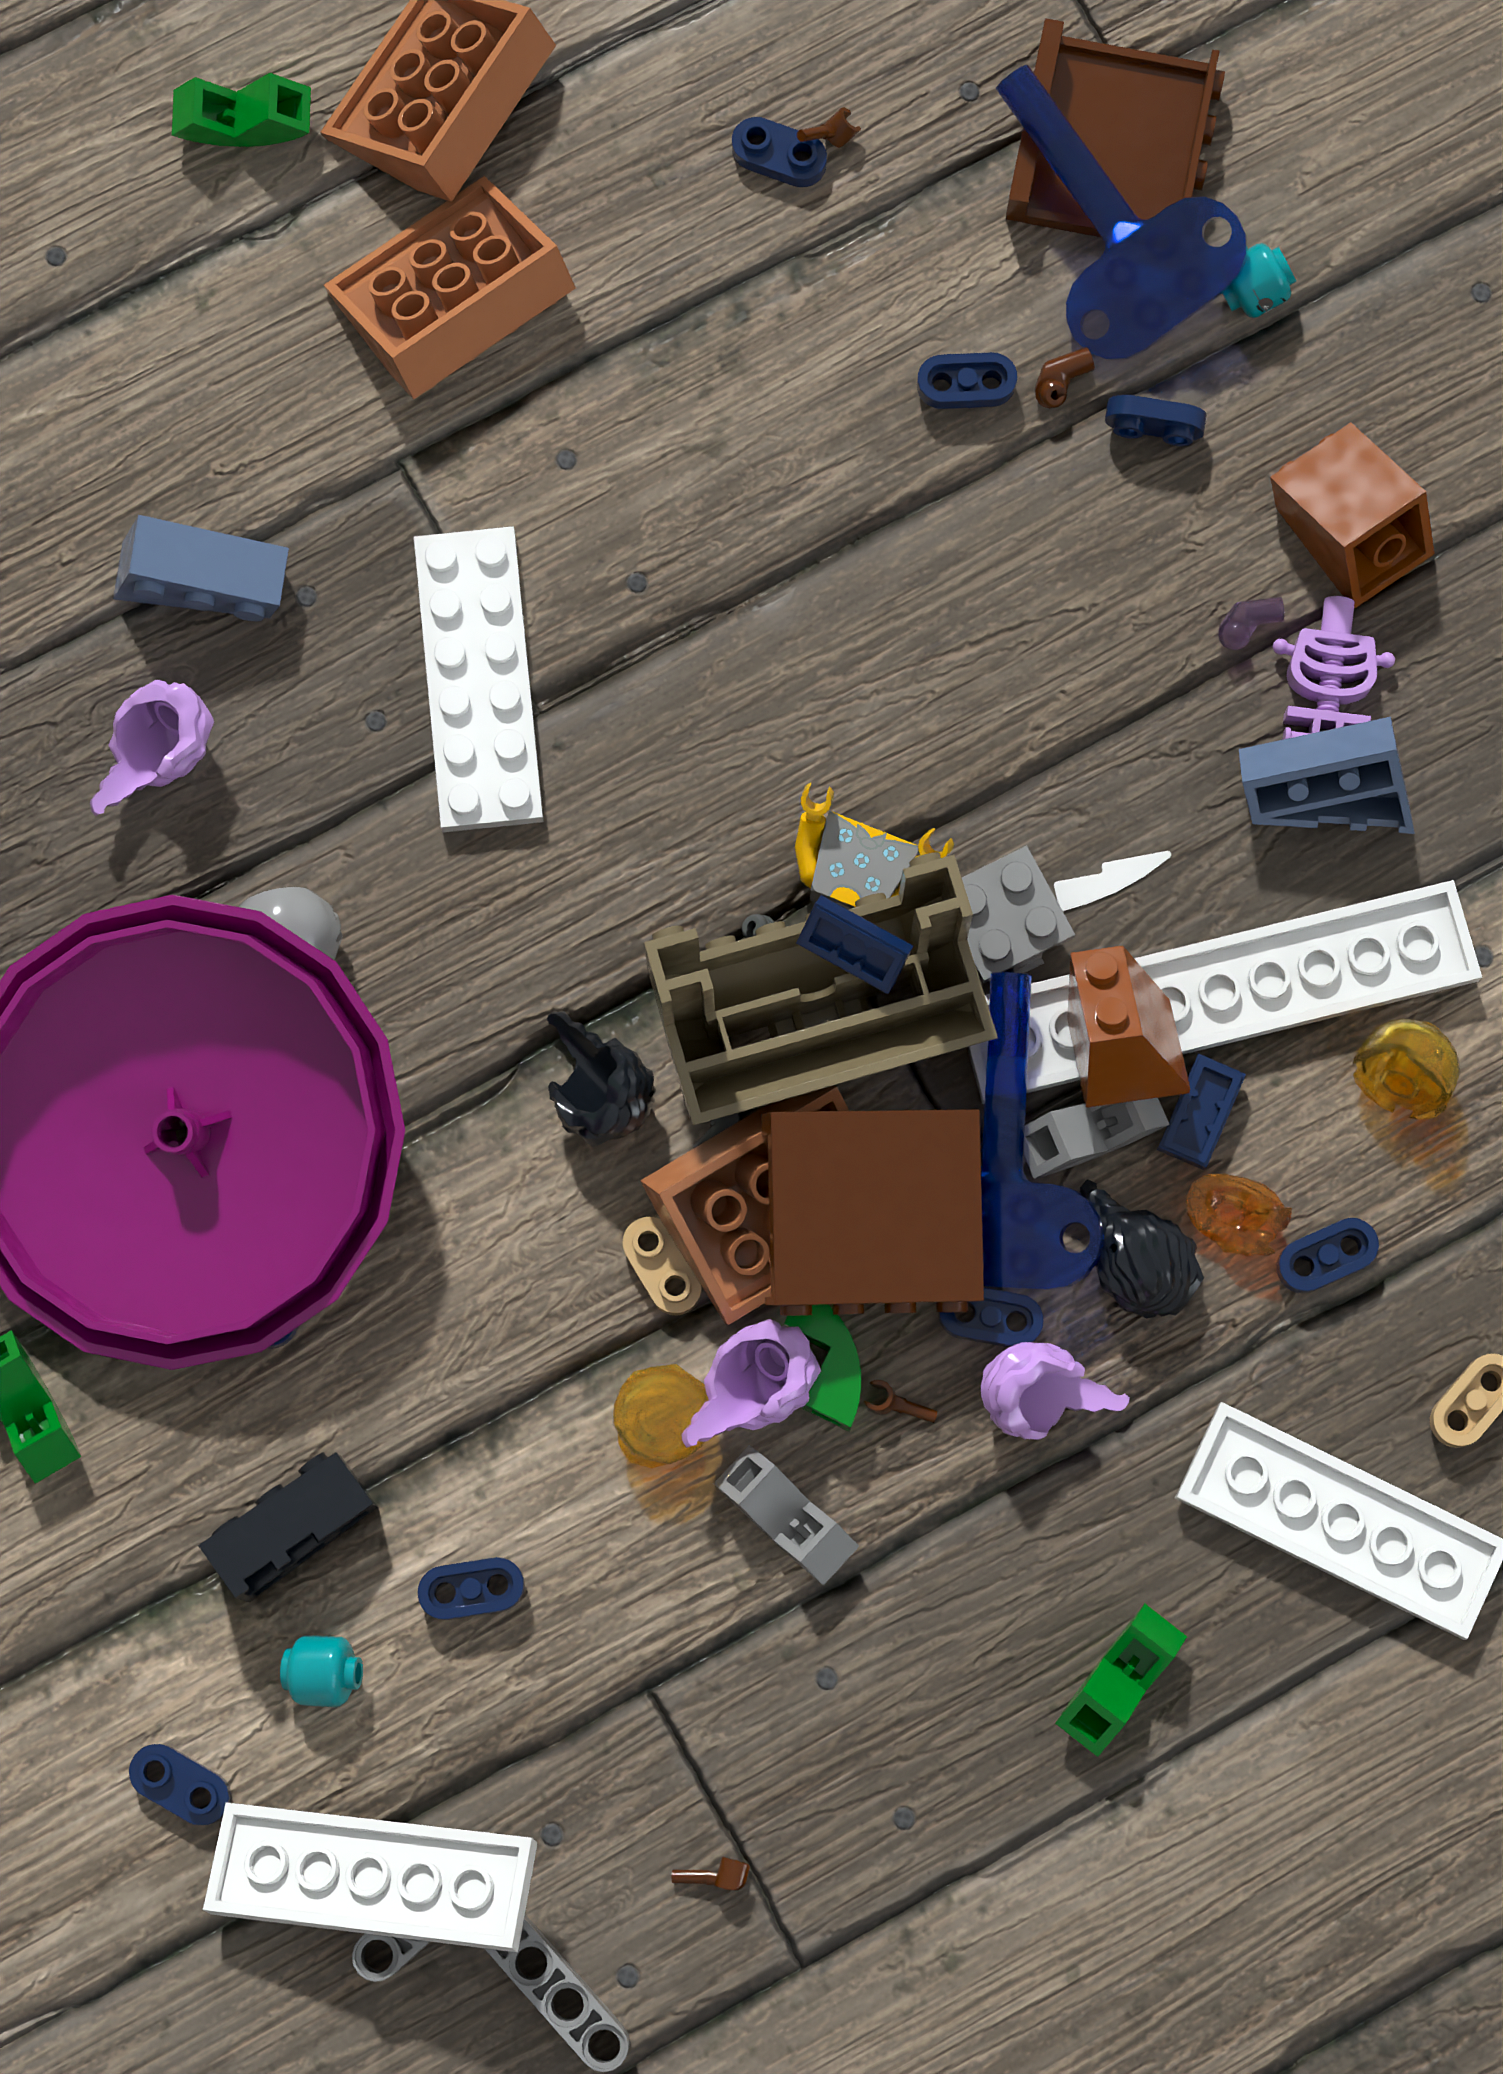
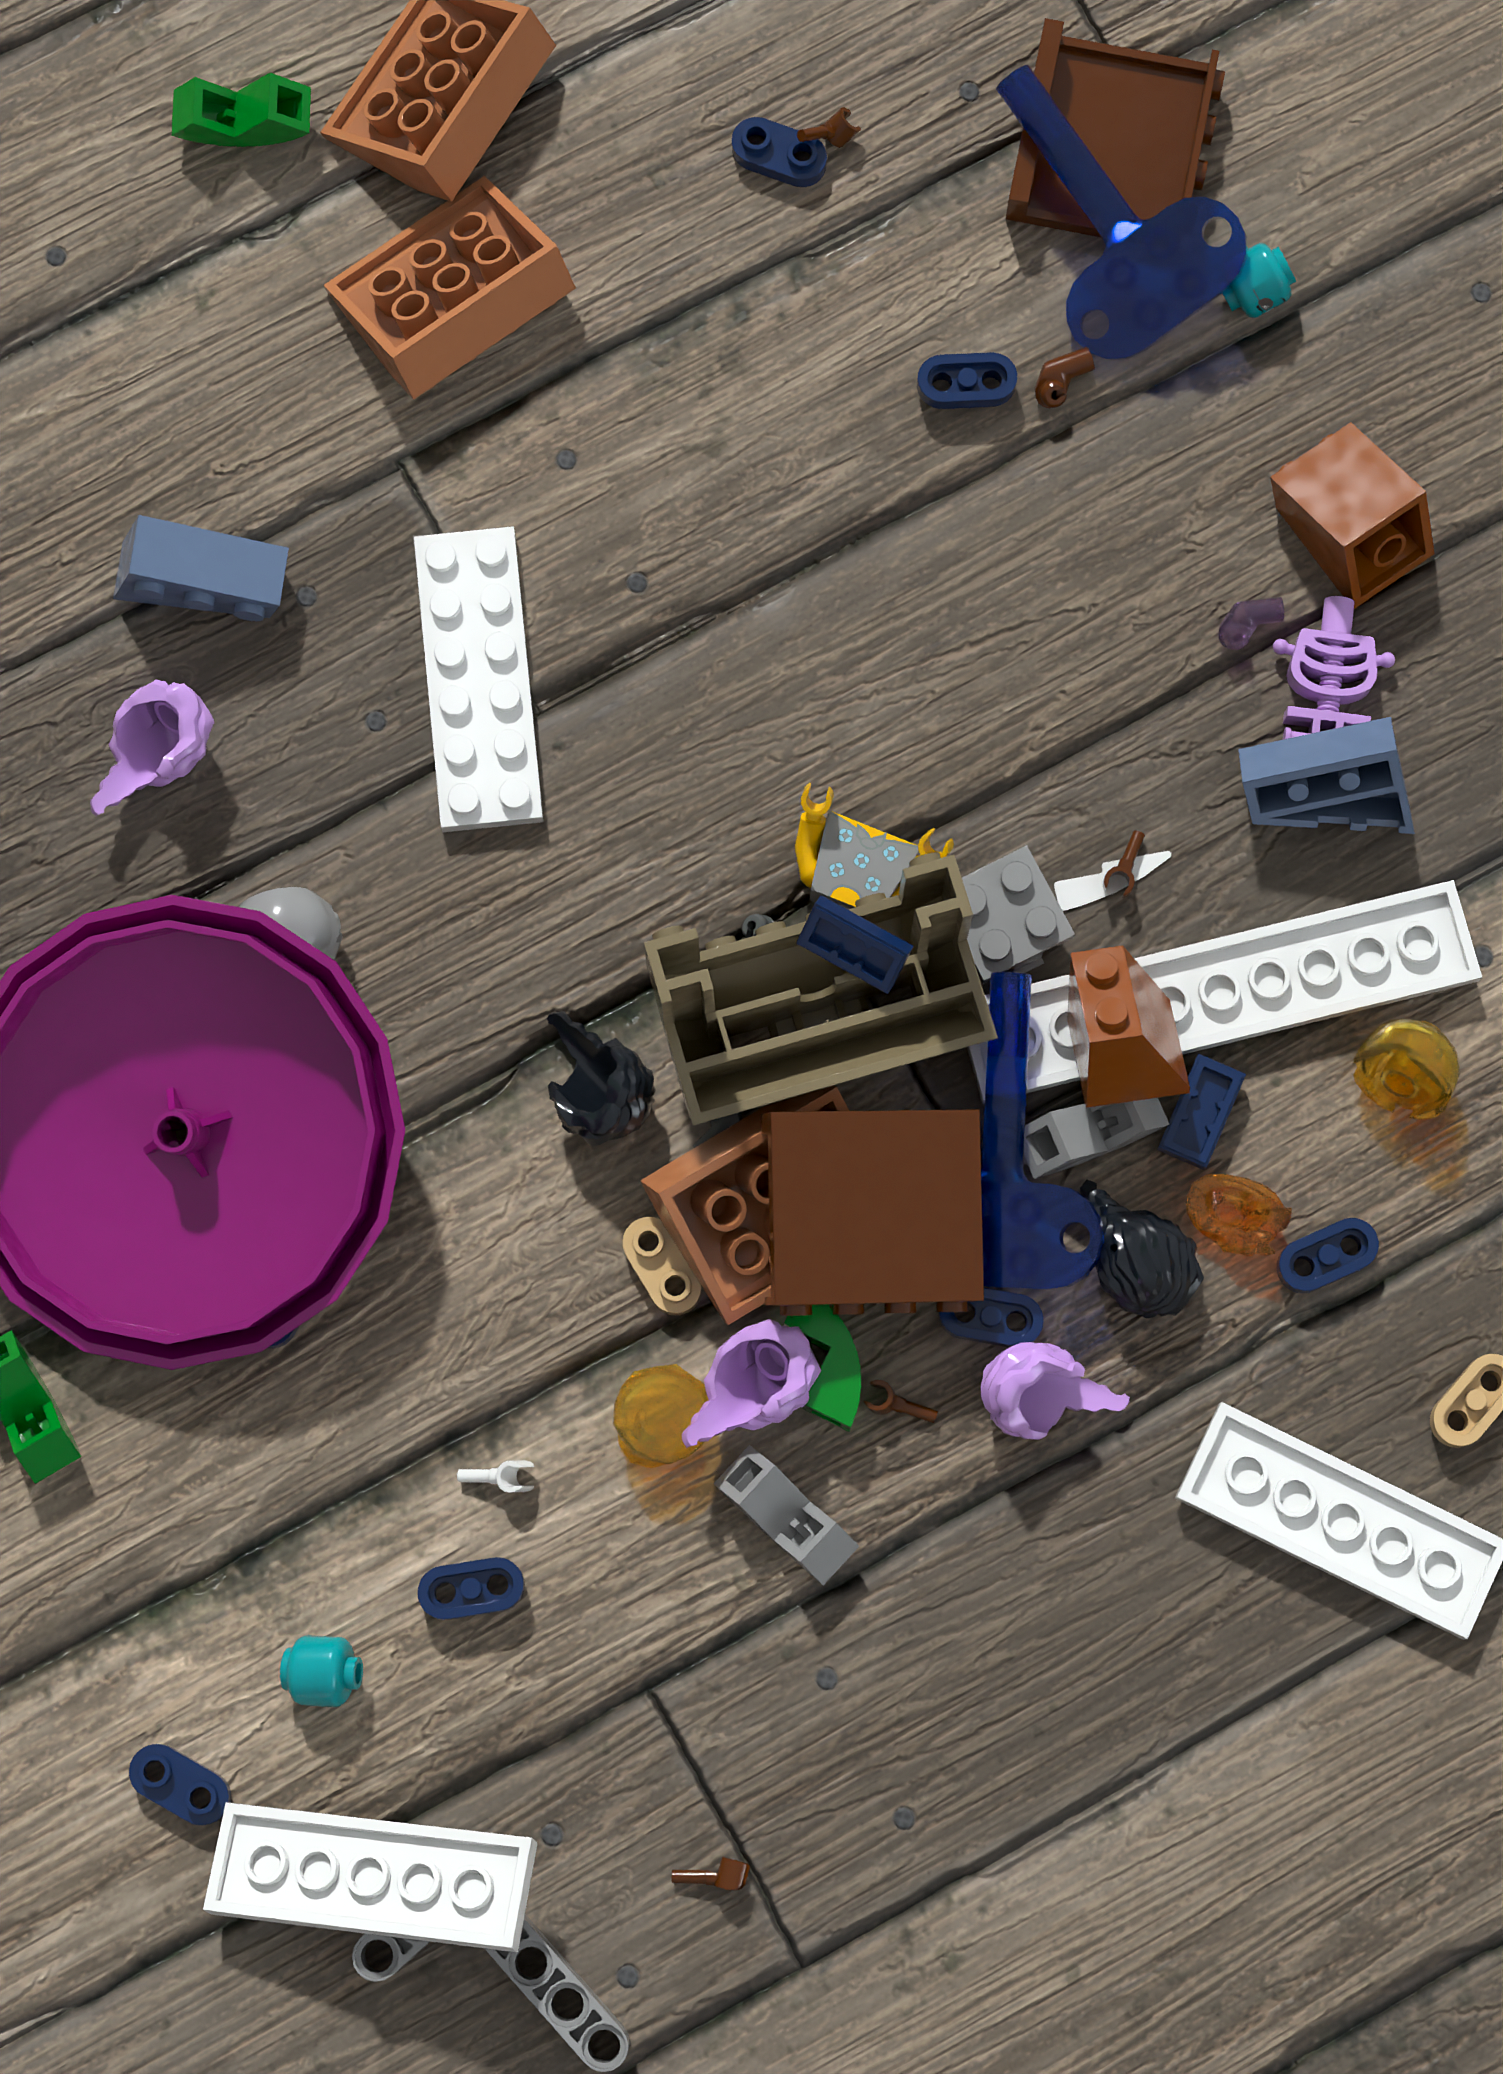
black wedge [198,1452,378,1603] -> none
green brick [1055,1604,1187,1757] -> none
dark blue plate [1105,395,1207,446] -> none
none -> white hand [457,1460,534,1493]
none -> reddish brown hand [1103,830,1145,898]

